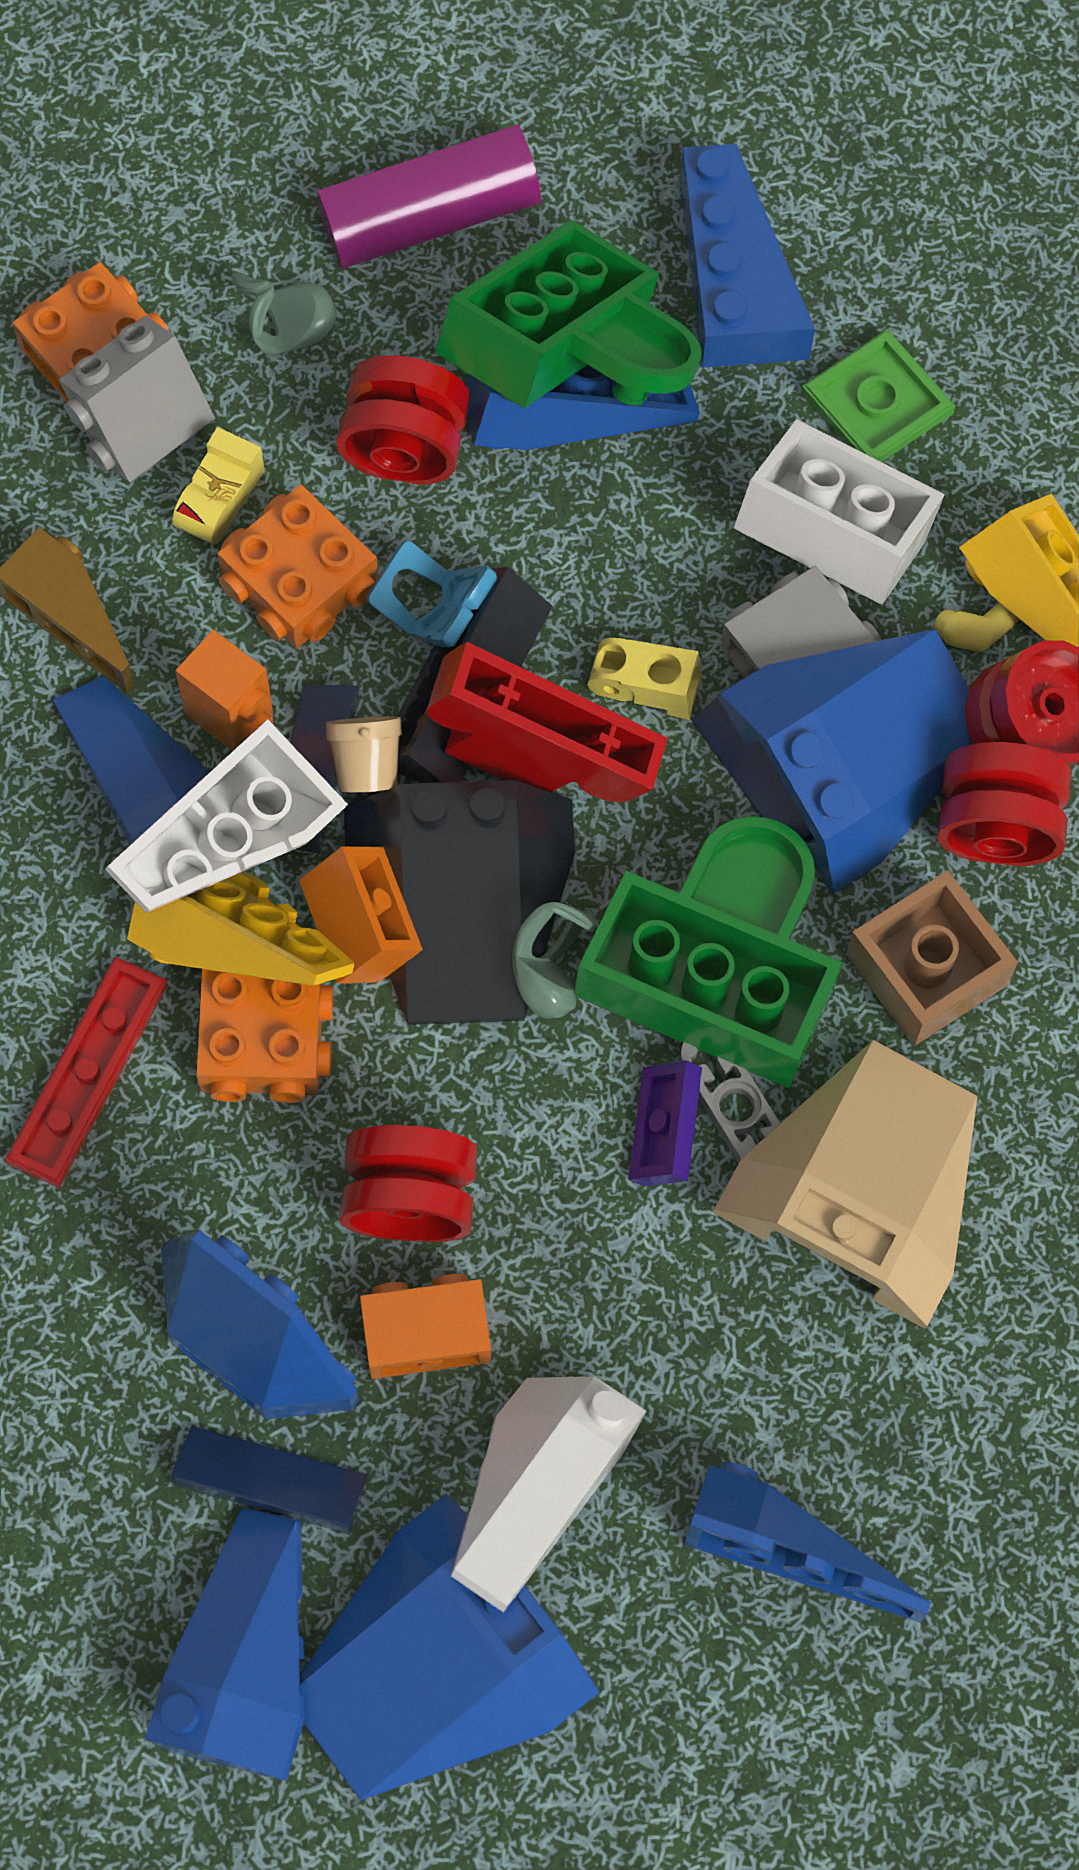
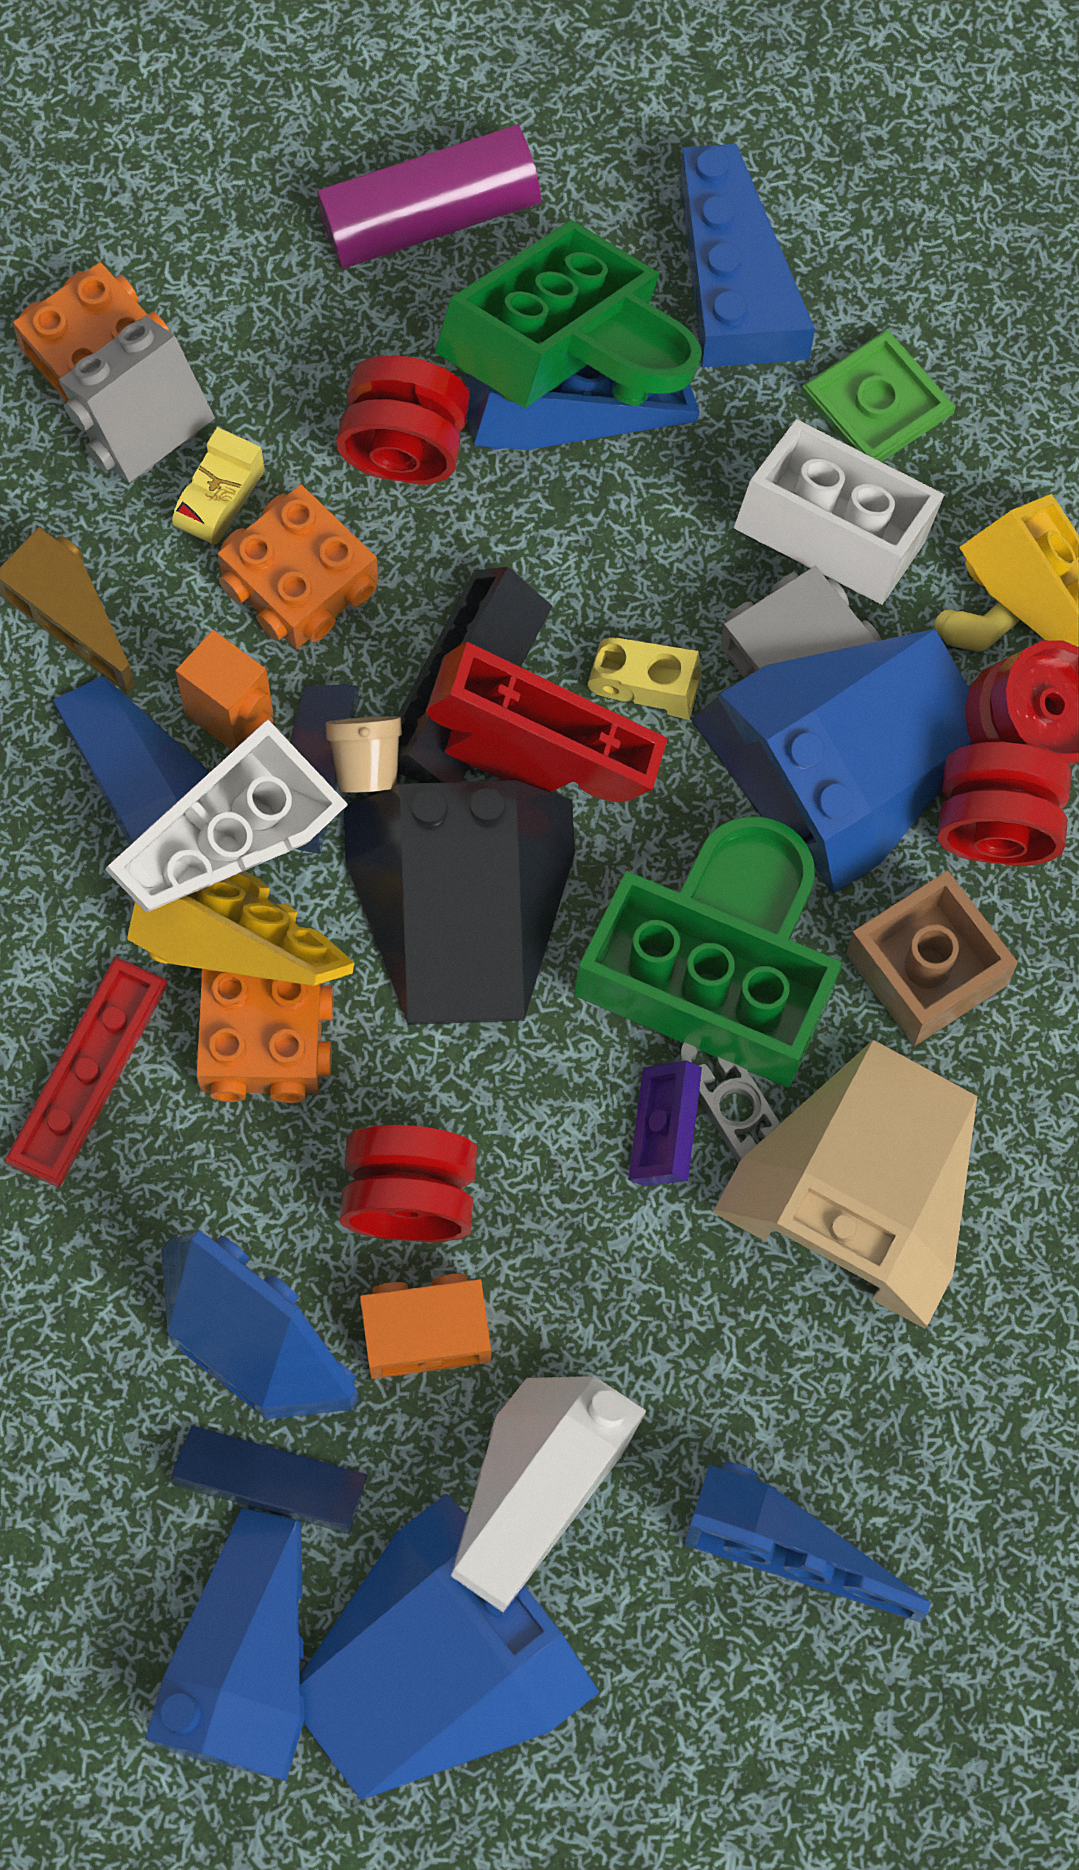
sand green piece [231,272,337,355] -> none
orange brick [299,846,423,984] -> none
dark azure piece [366,541,497,647] -> none
sand green piece [512,902,599,1019] -> none

